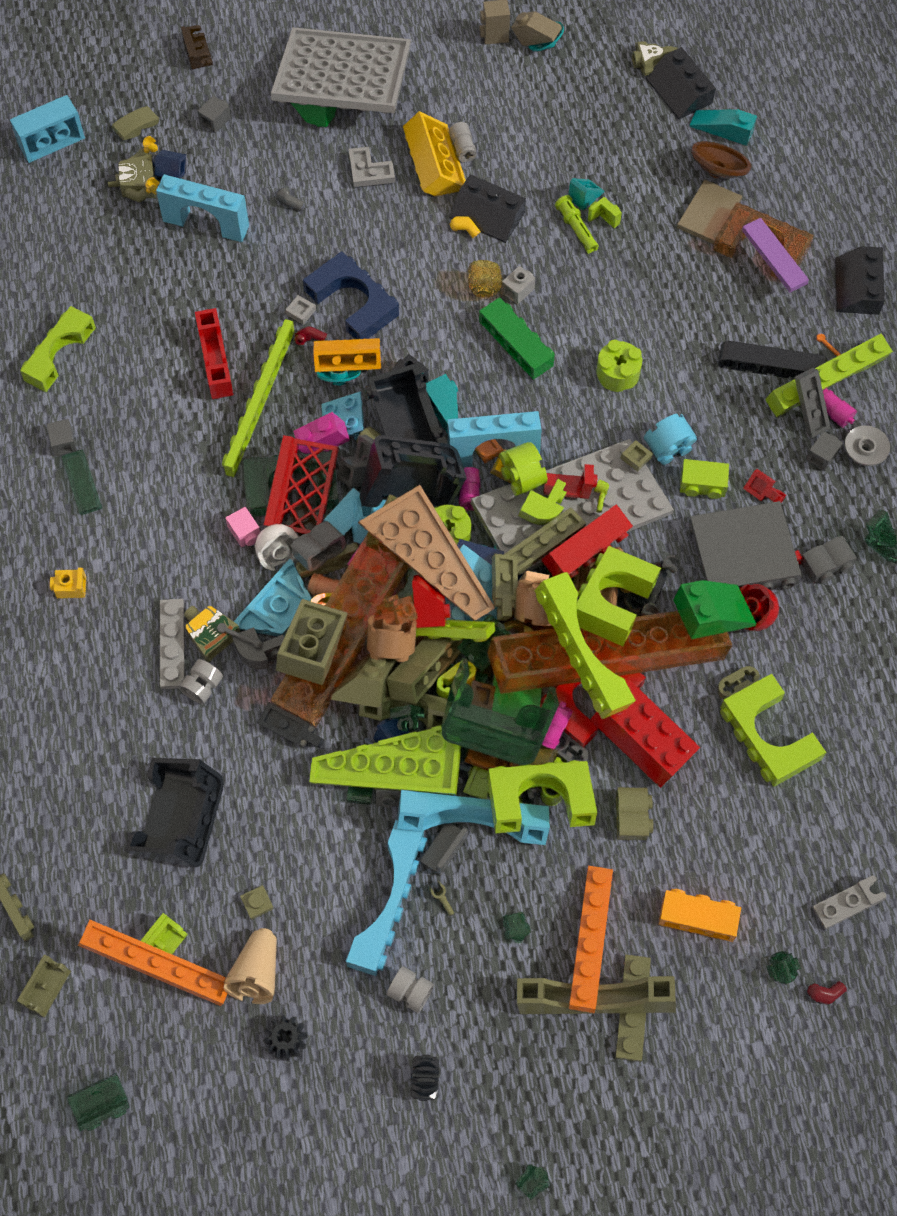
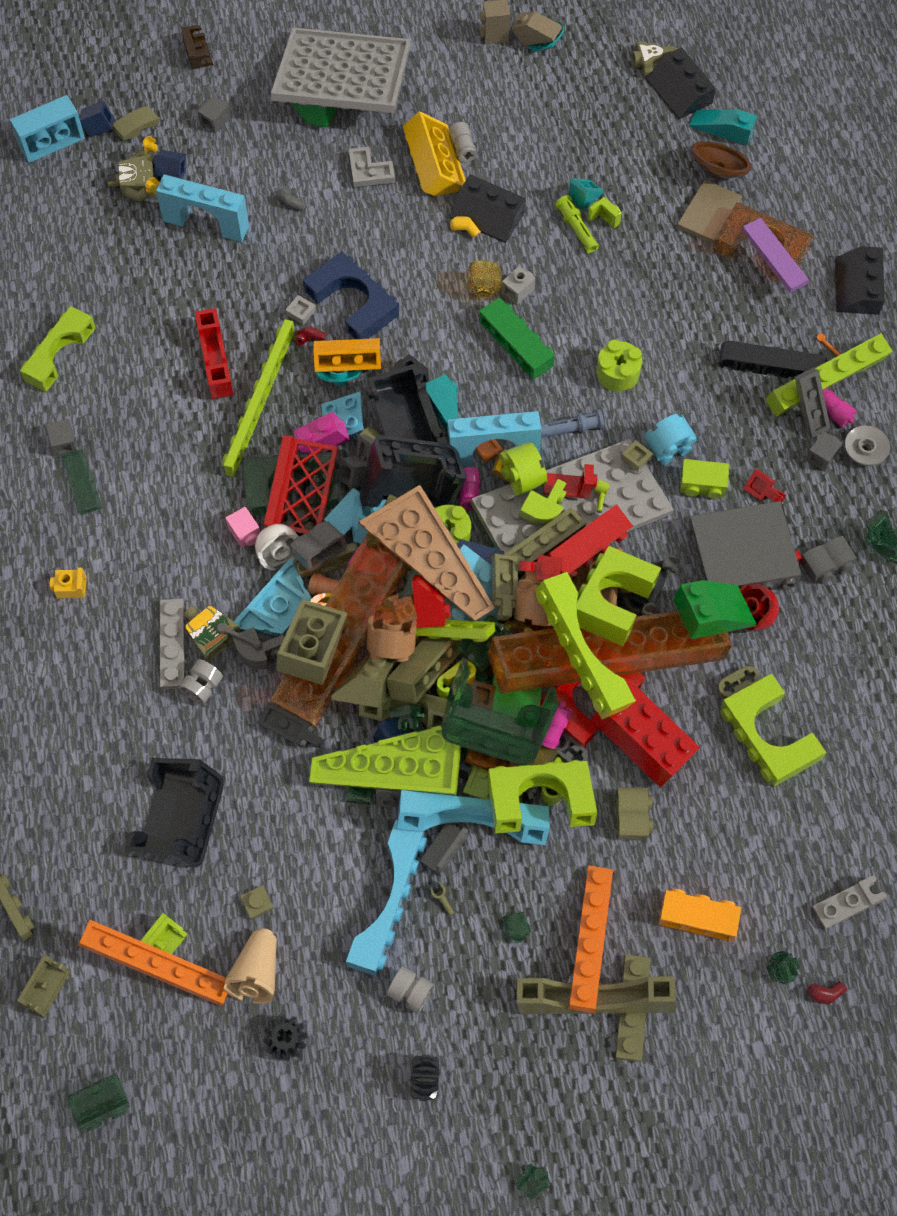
none -> dark blue brick [80,101,114,137]
none -> red plate [519,555,563,580]
none -> sand blue pin [541,409,604,438]

